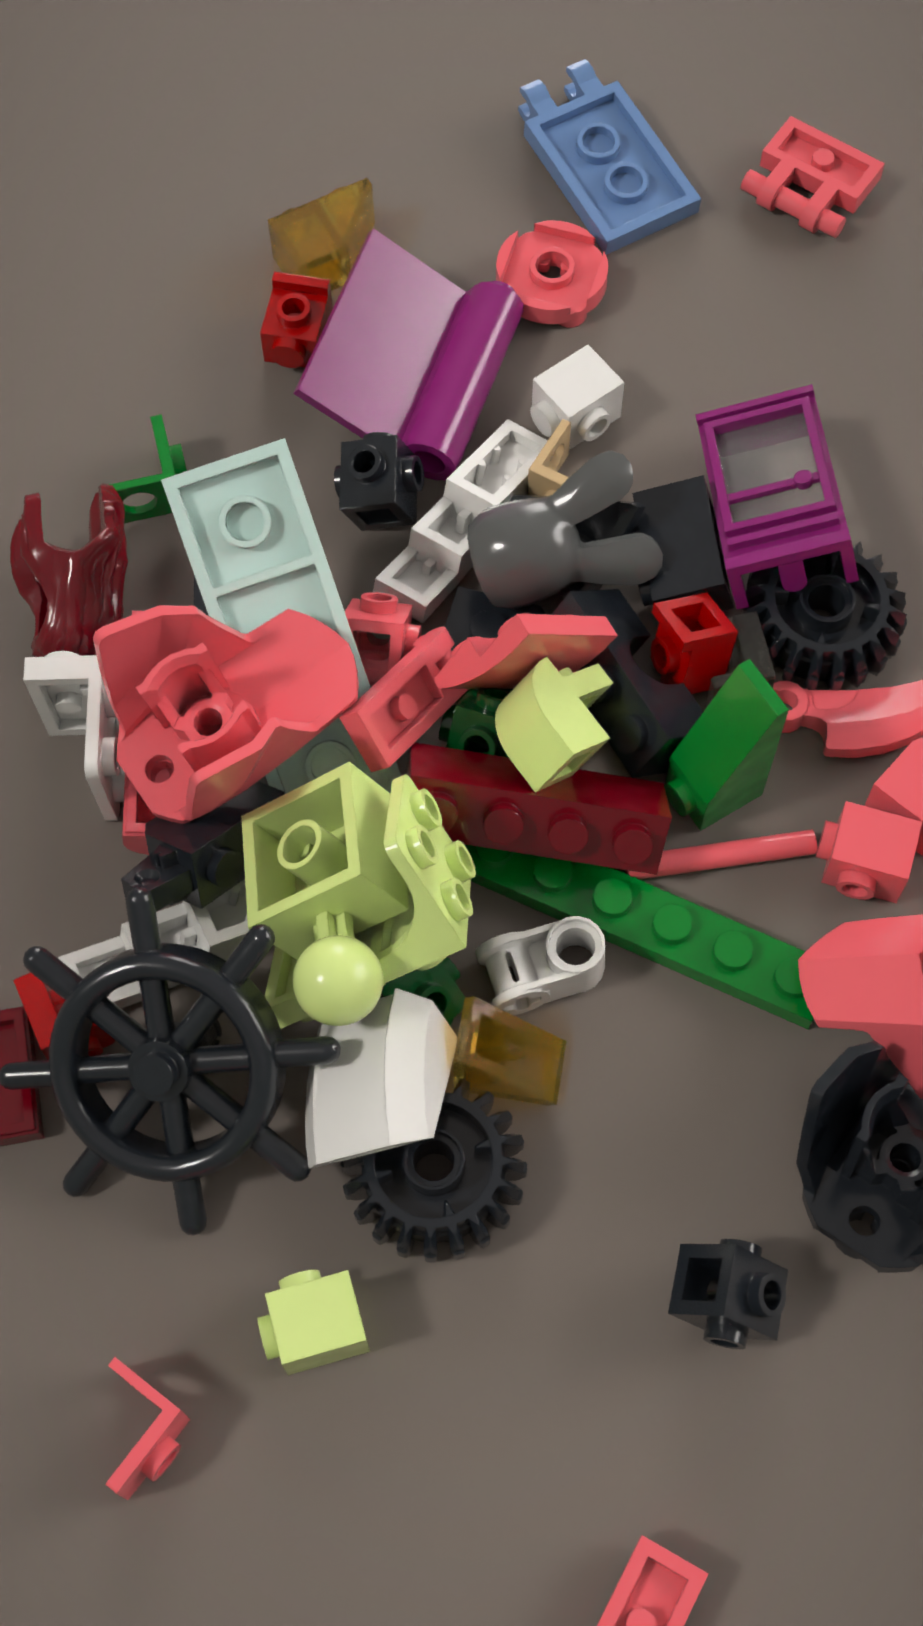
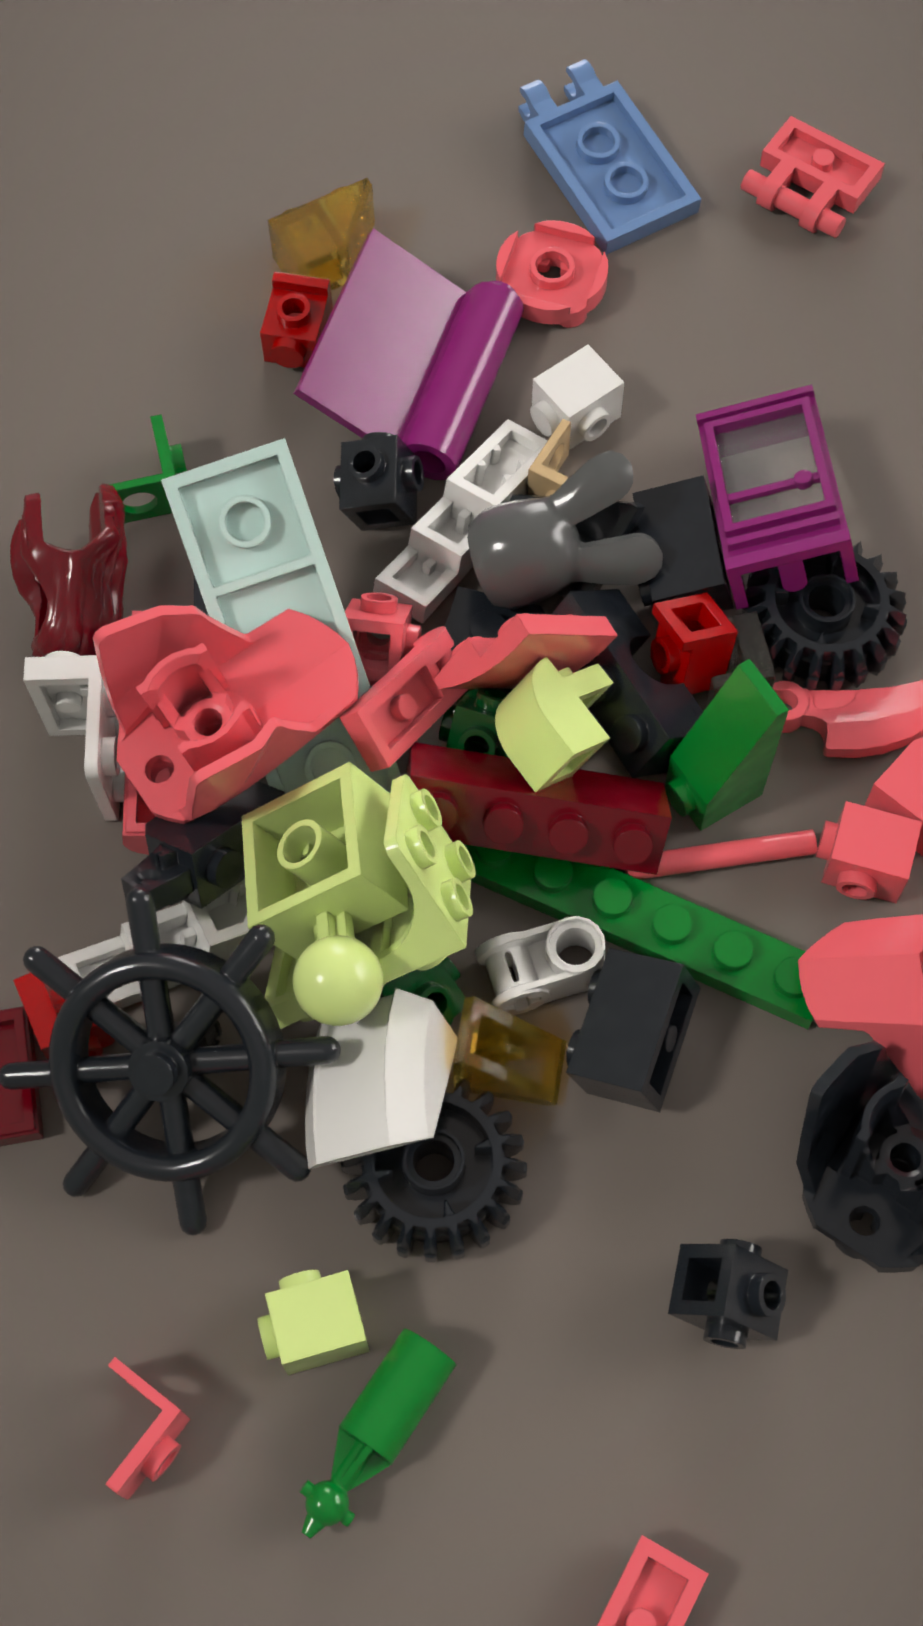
none -> green wheel [299,1328,457,1539]
none -> black brick [566,948,701,1113]

